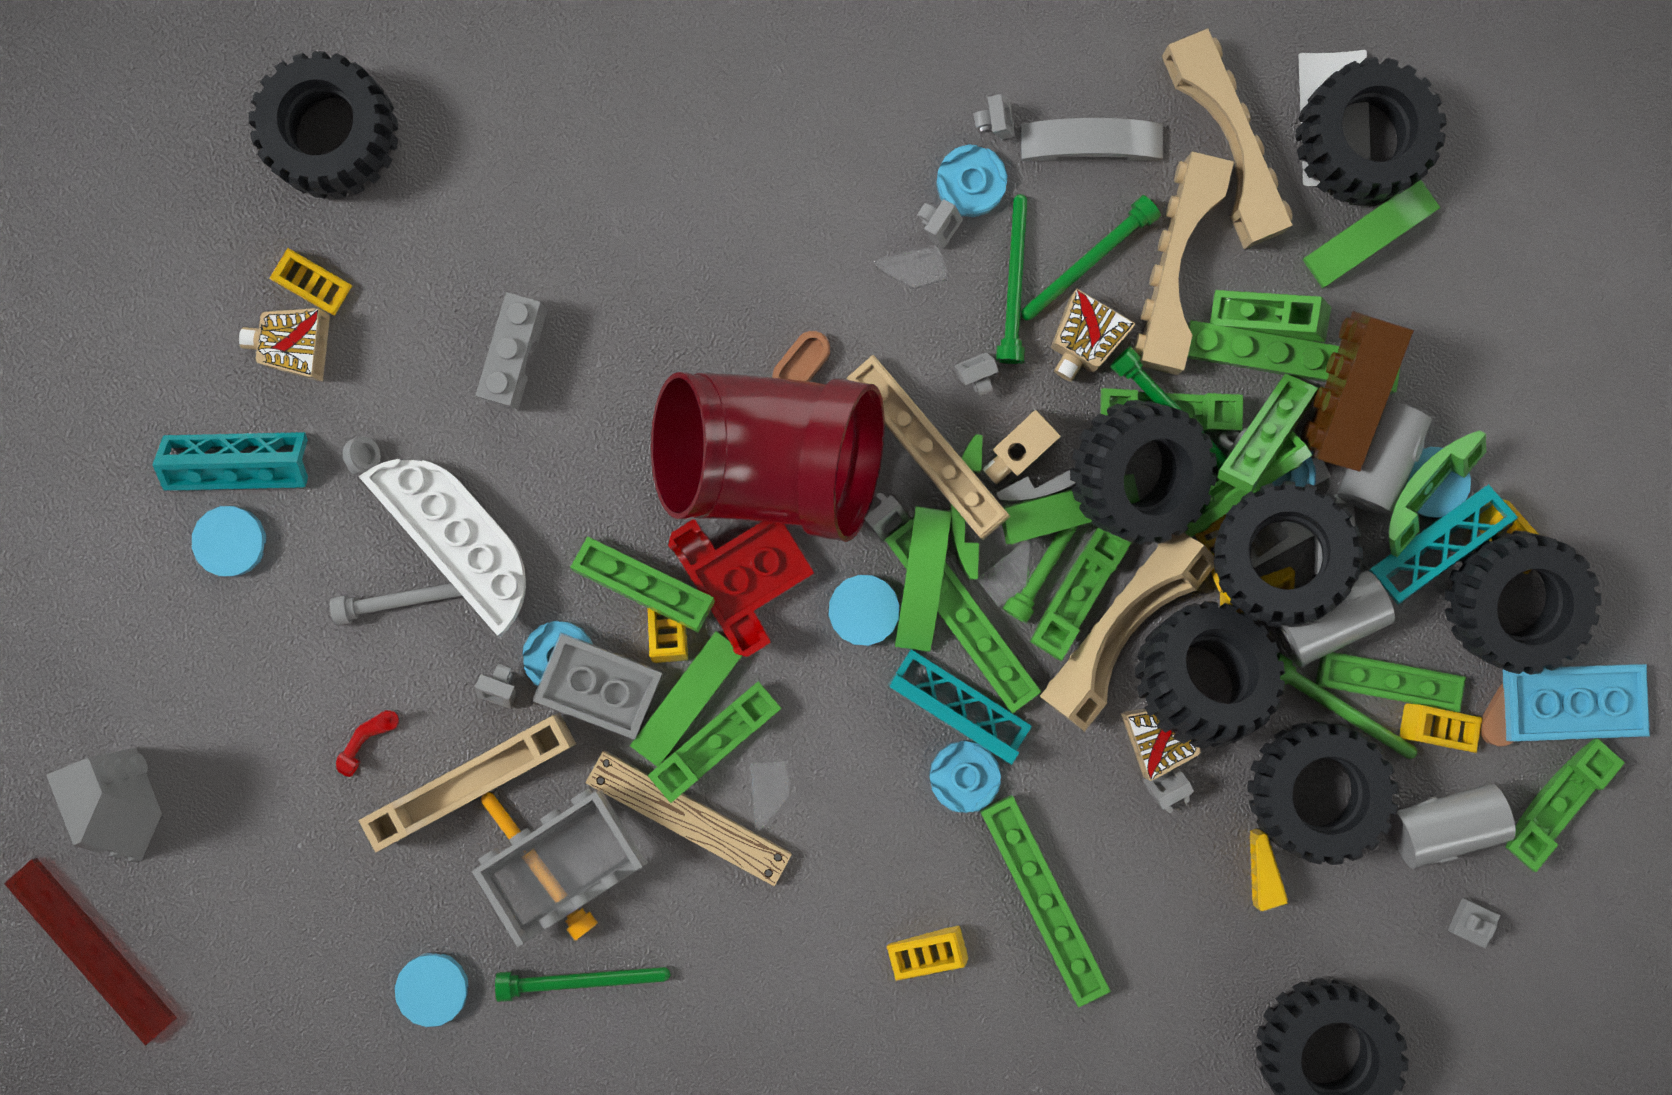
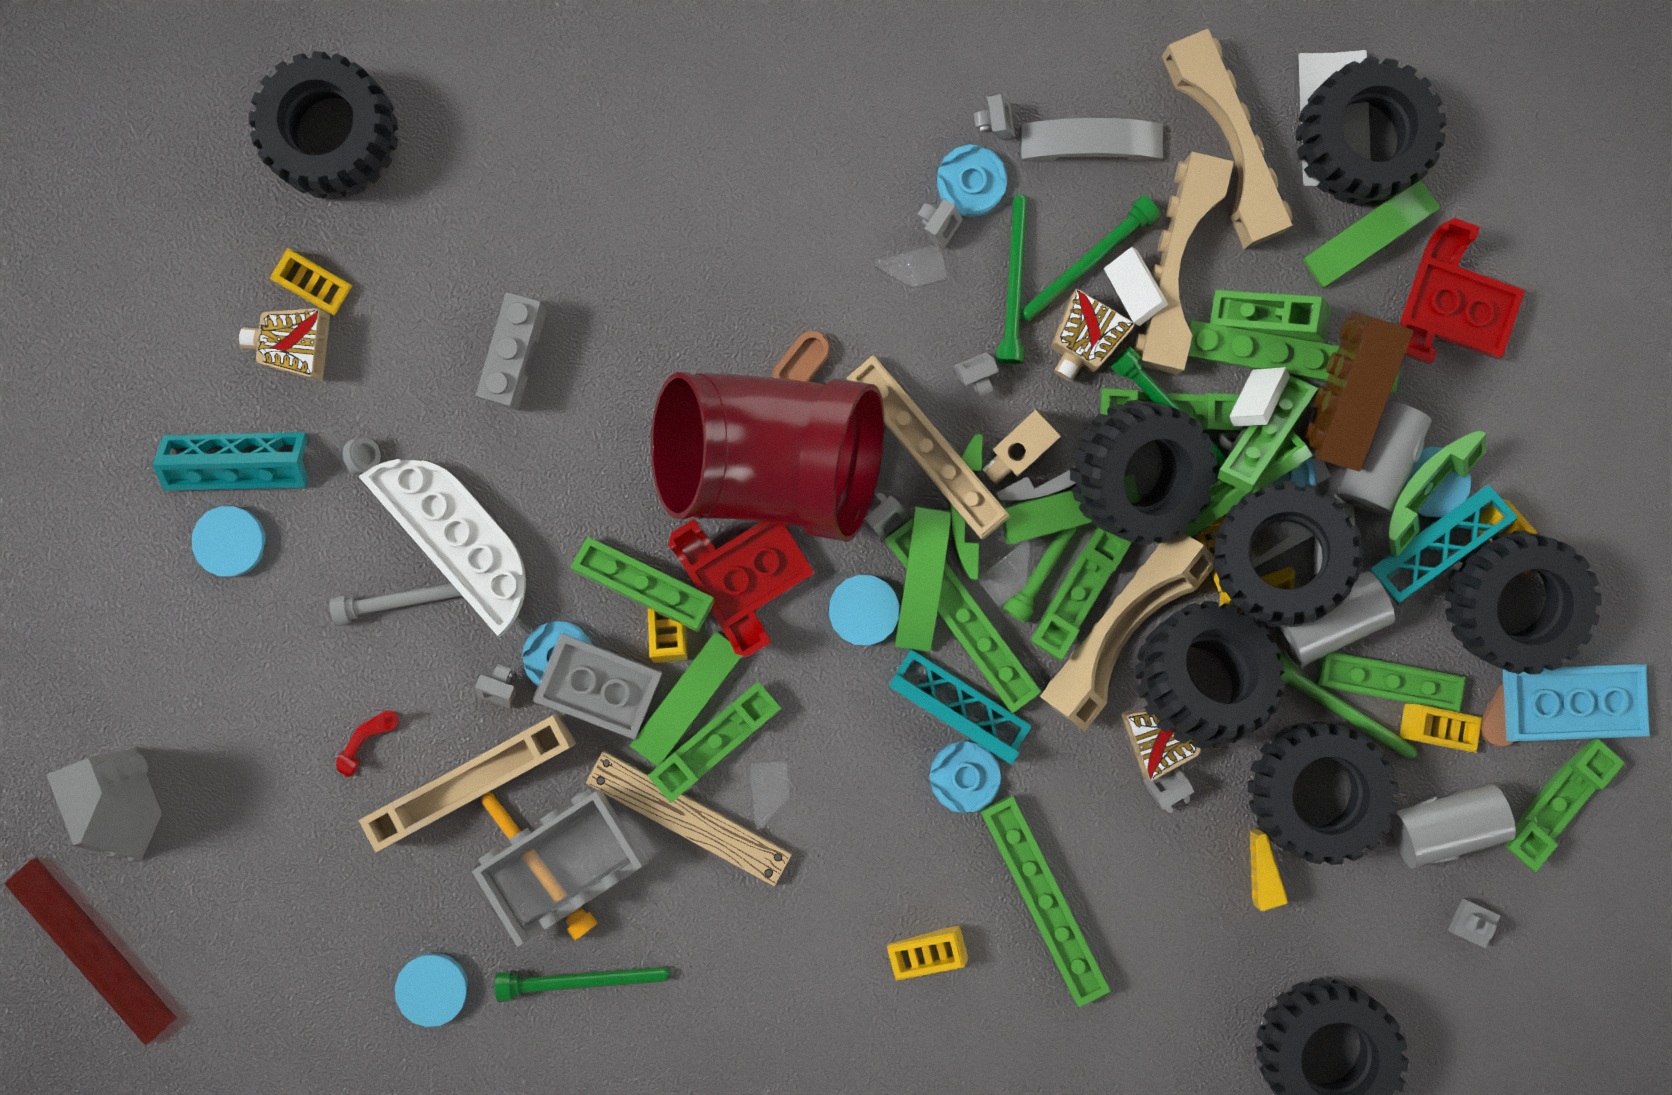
none -> white tile [1104,247,1168,326]
none -> white tile [1229,367,1290,426]
none -> red piece [1398,218,1525,364]

